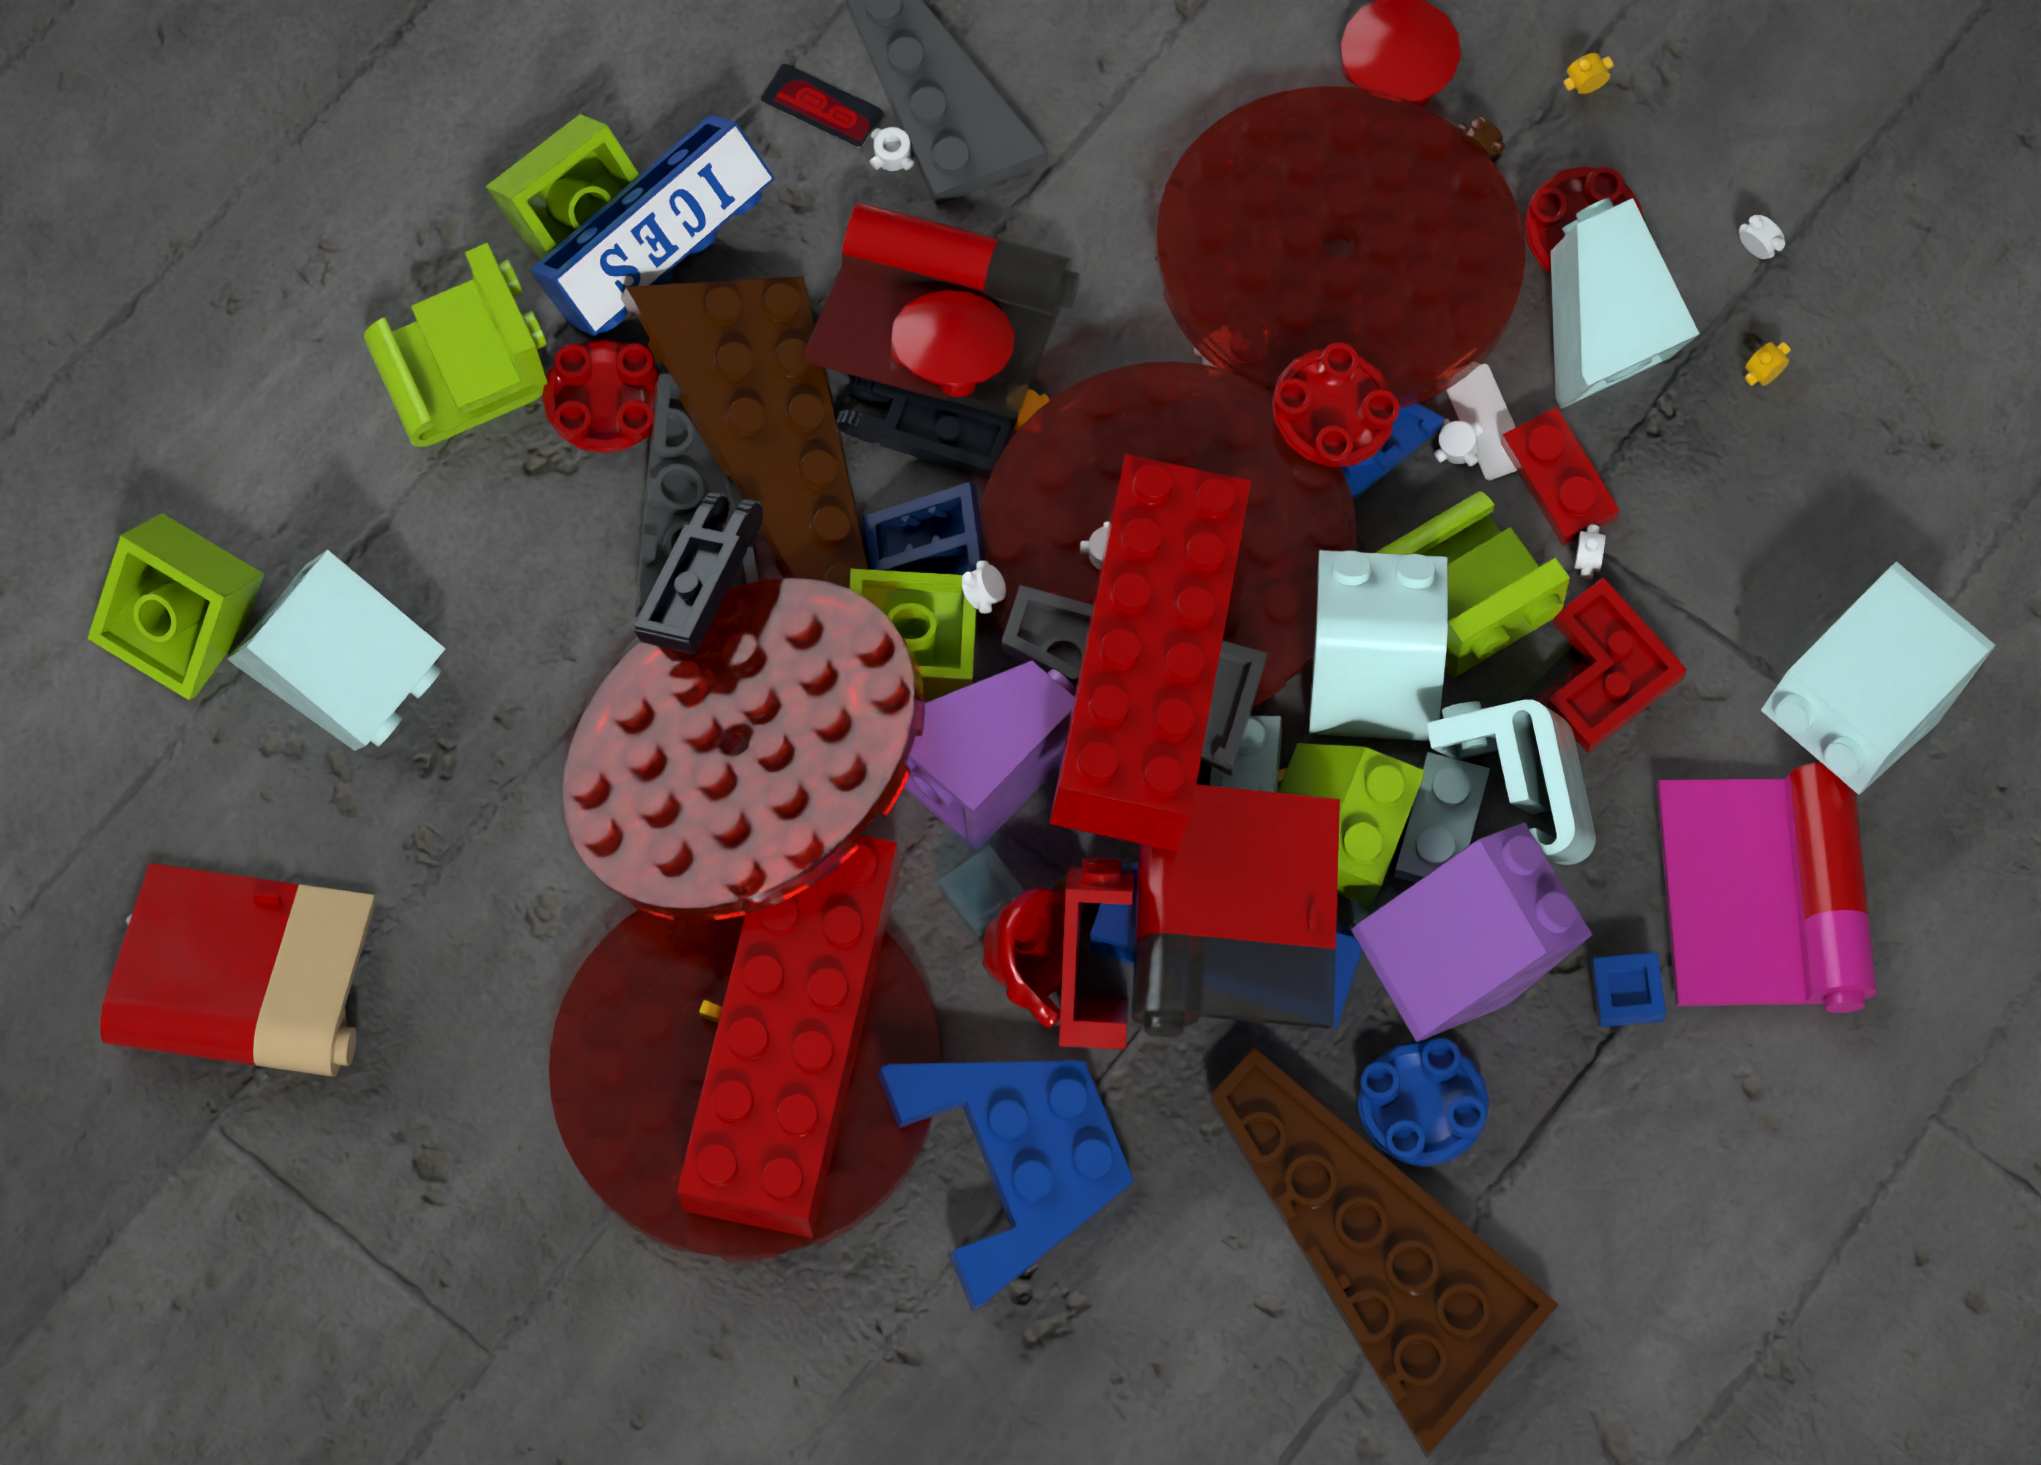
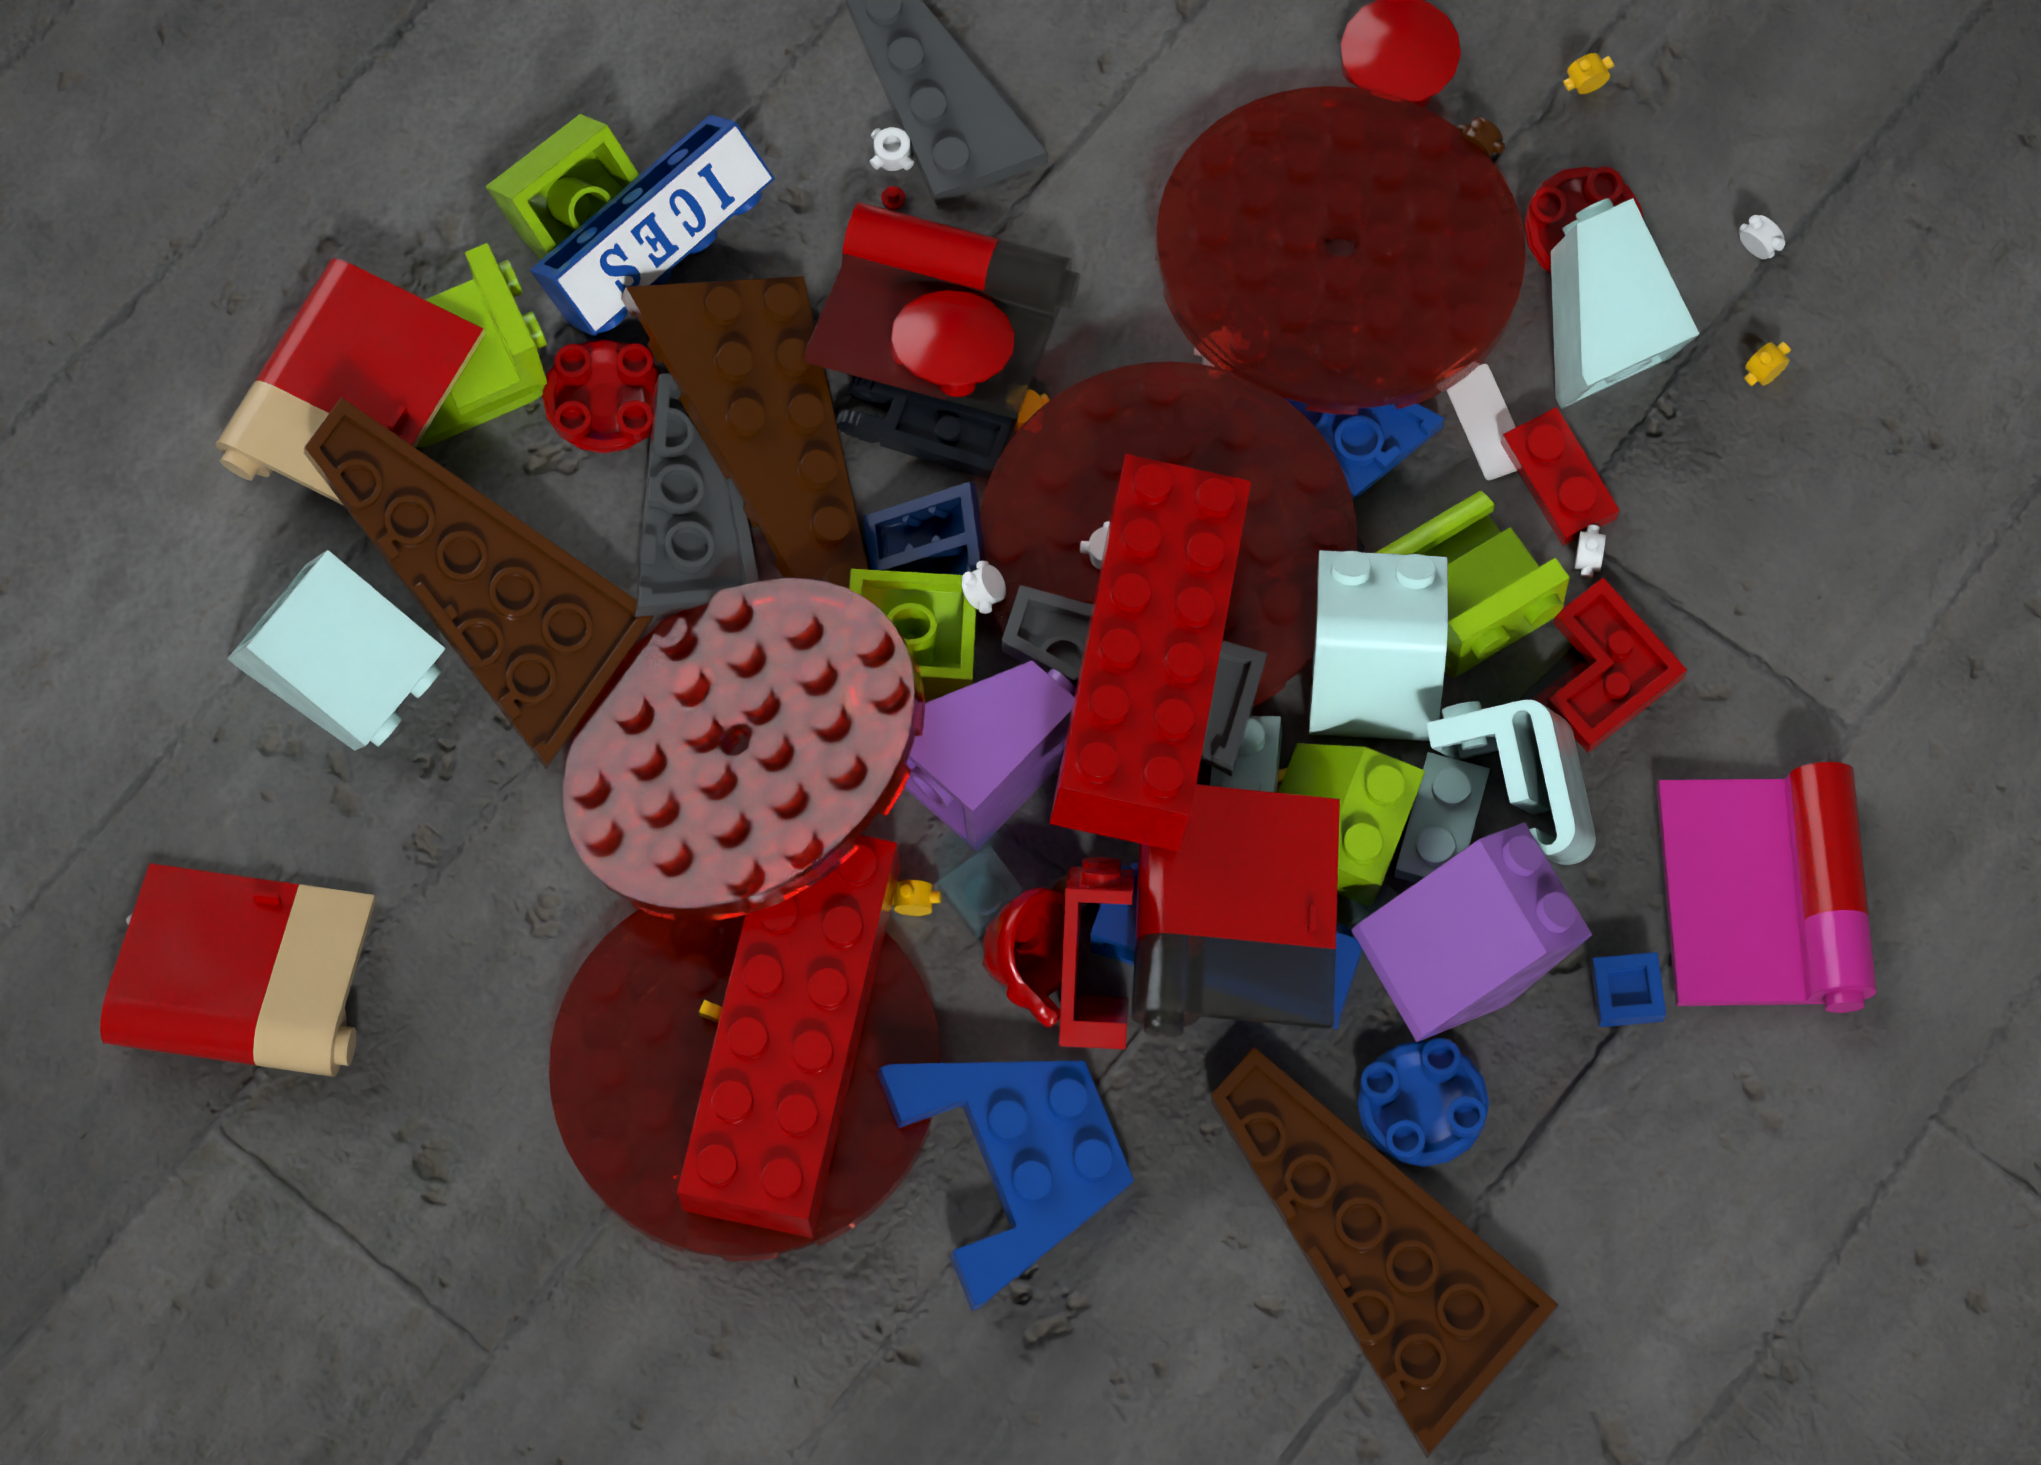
lime slope [87,513,265,700] -> none
black hinge [634,492,764,655] -> none
sticker [761,64,882,148] -> none
red dish [1272,343,1400,467] -> none
white piece [1434,419,1484,466] -> none
light aqua slope [1761,561,1996,795] -> none
none -> red door [216,258,486,506]
none -> reddish brown wing [304,397,654,769]
none -> red piece [881,186,906,210]
none -> yellow piece [892,880,942,916]

